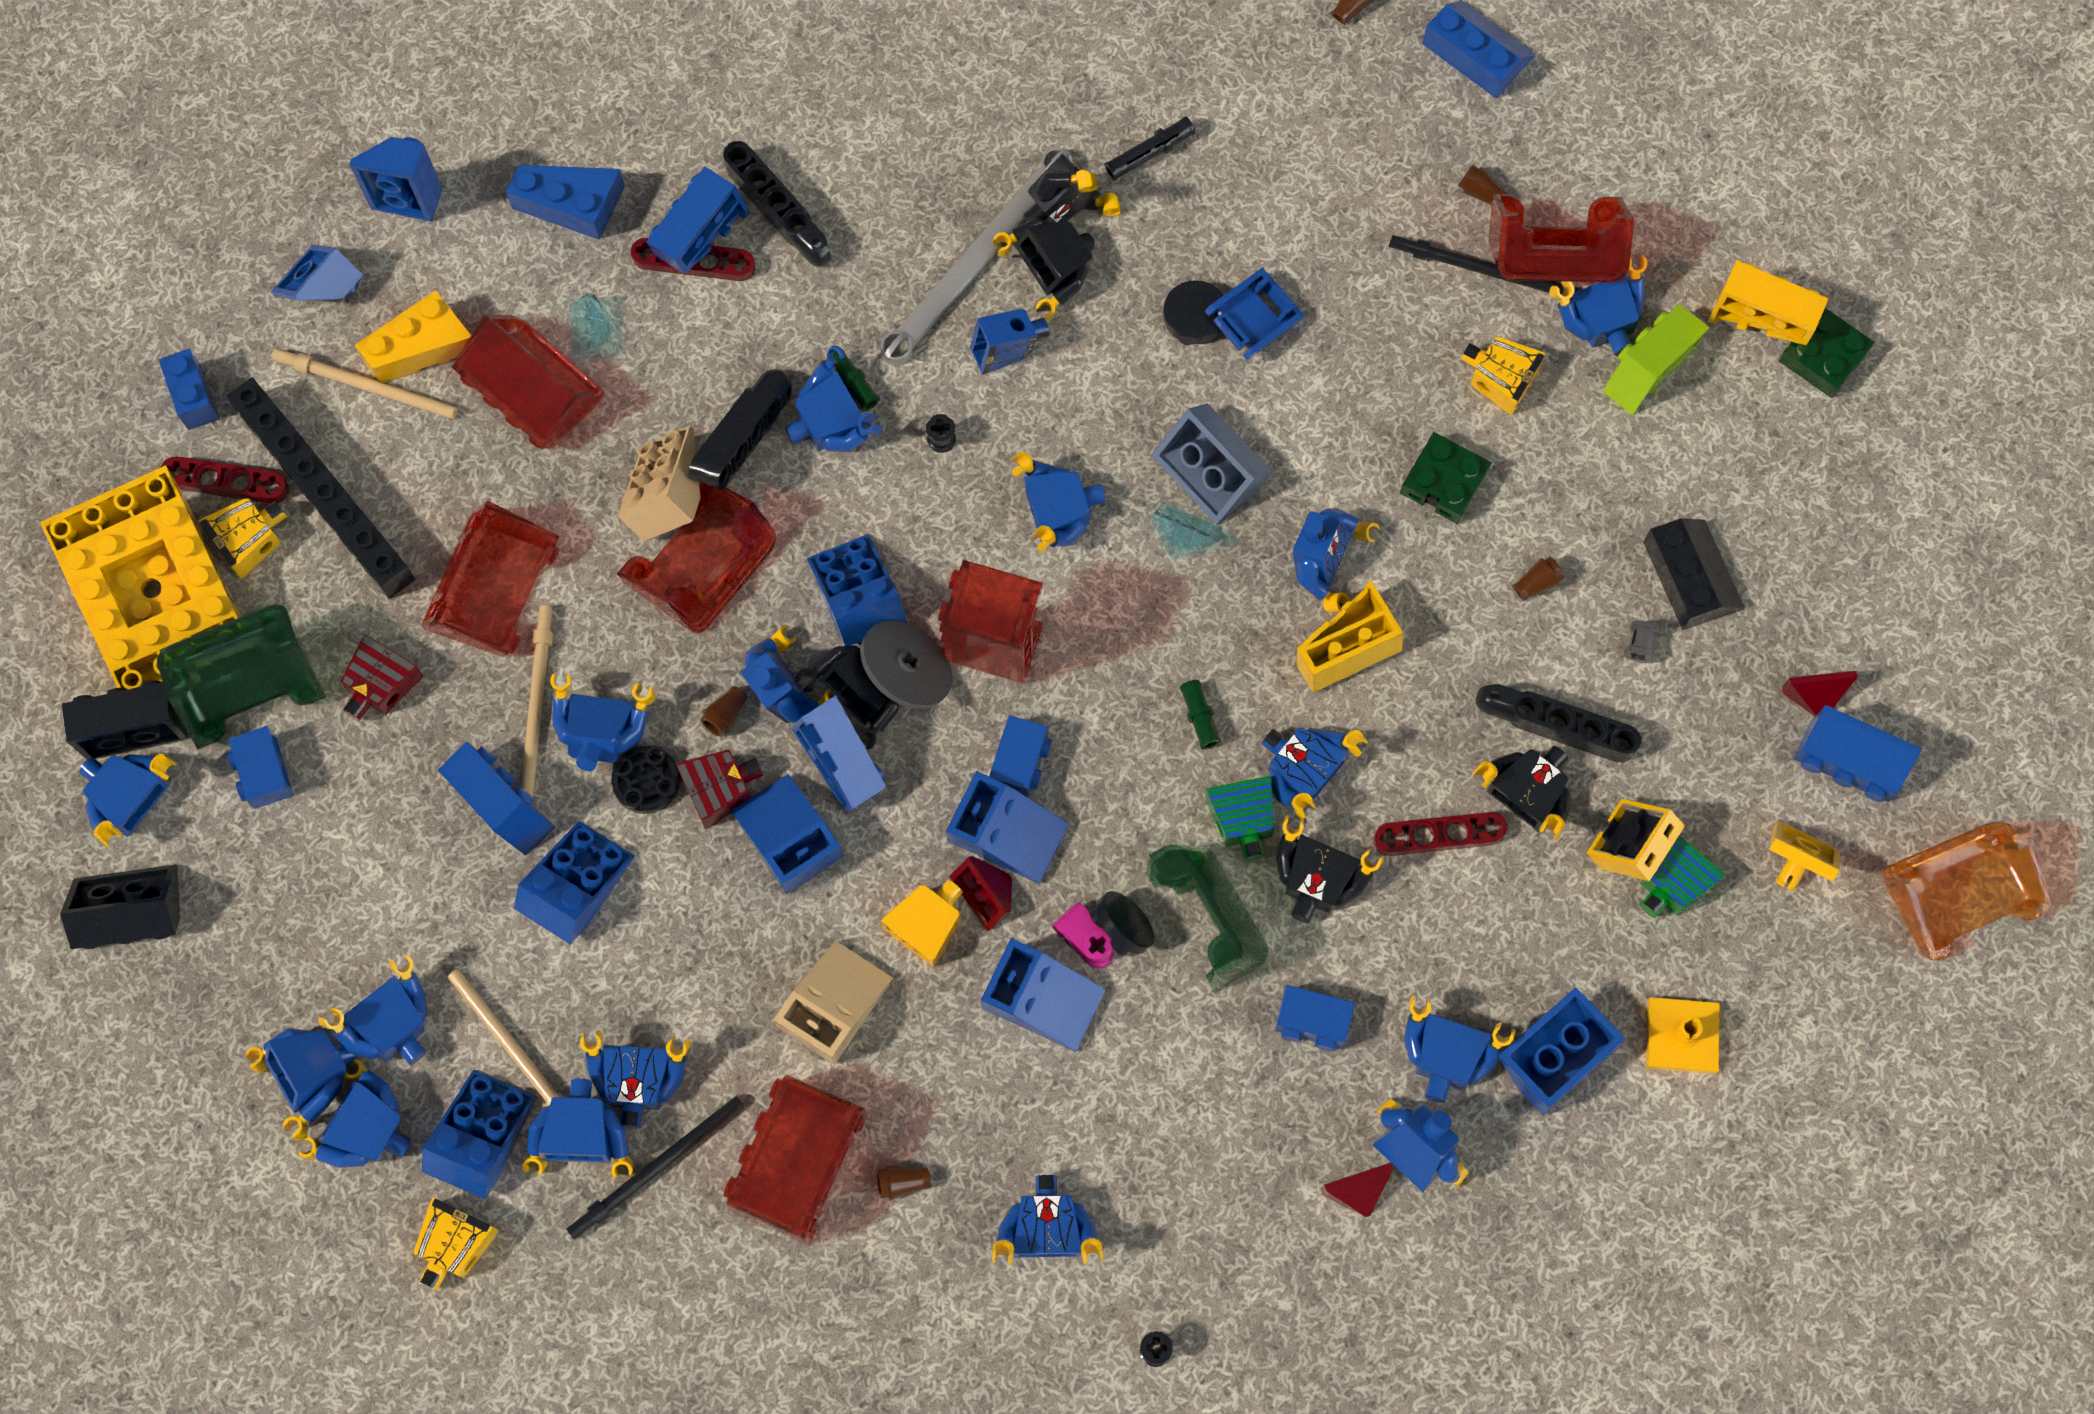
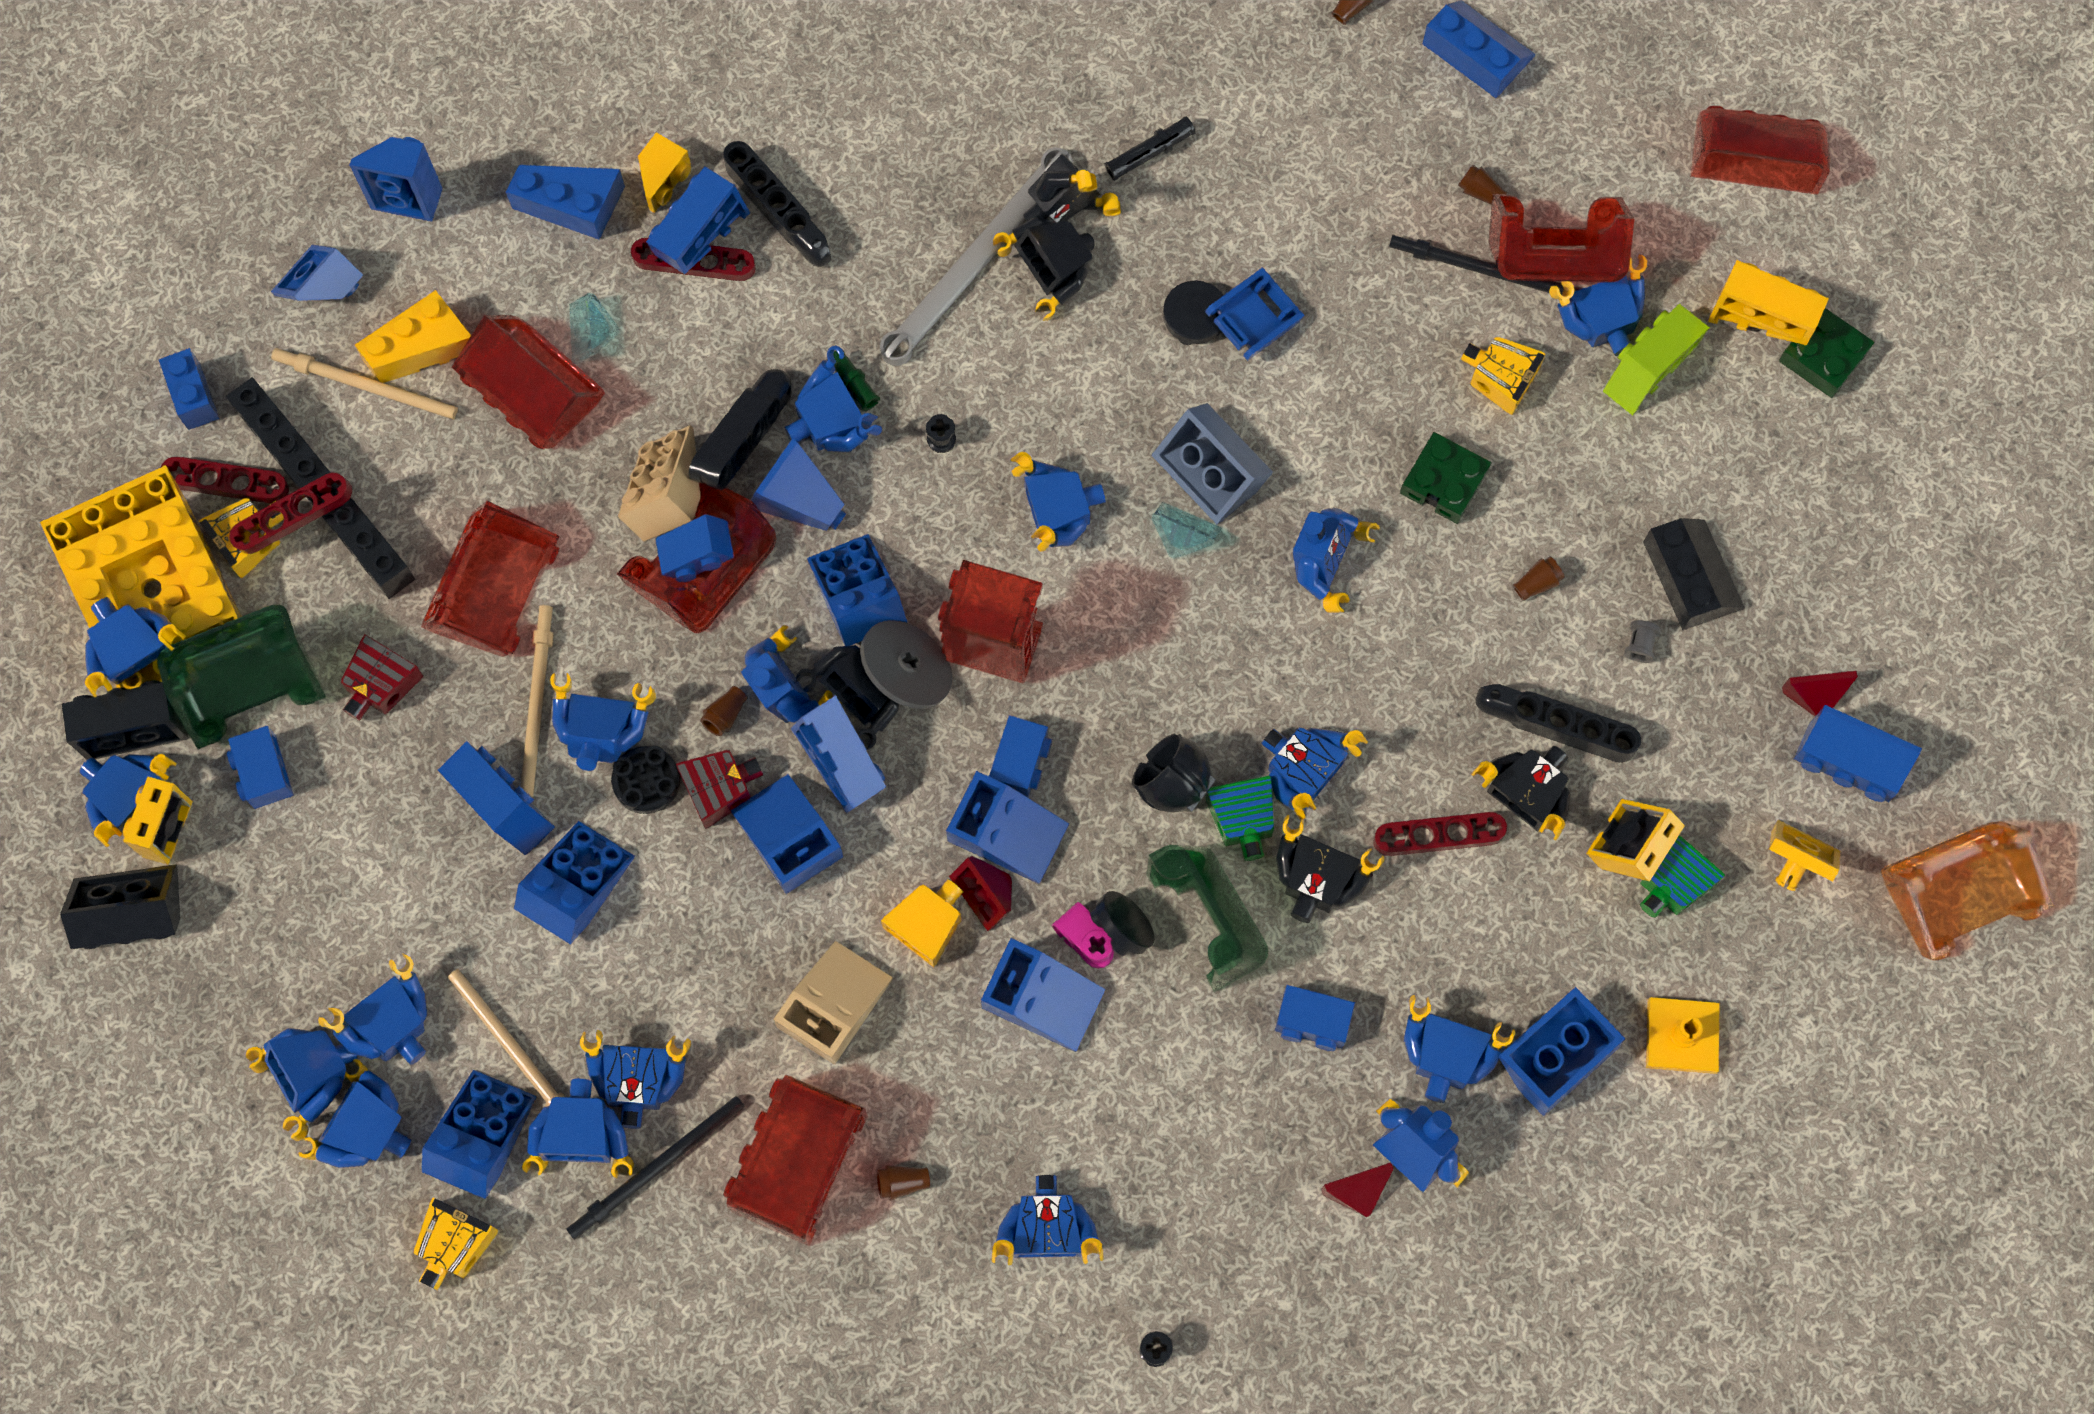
blue torso [970,308,1049,375] -> none
dark green pin [1180,680,1221,750] -> none
yellow wedge [1297,580,1403,693] -> none
none -> blue torso [85,597,186,697]
none -> yellow piece [123,777,193,865]
none -> dark red beam [229,472,352,554]
none -> yellow slope [638,132,691,213]
none -> blue piece [655,514,734,582]
none -> blue slope [747,439,846,531]
none -> black piece [1132,733,1216,813]
none -> clear red windscreen [1690,106,1831,195]

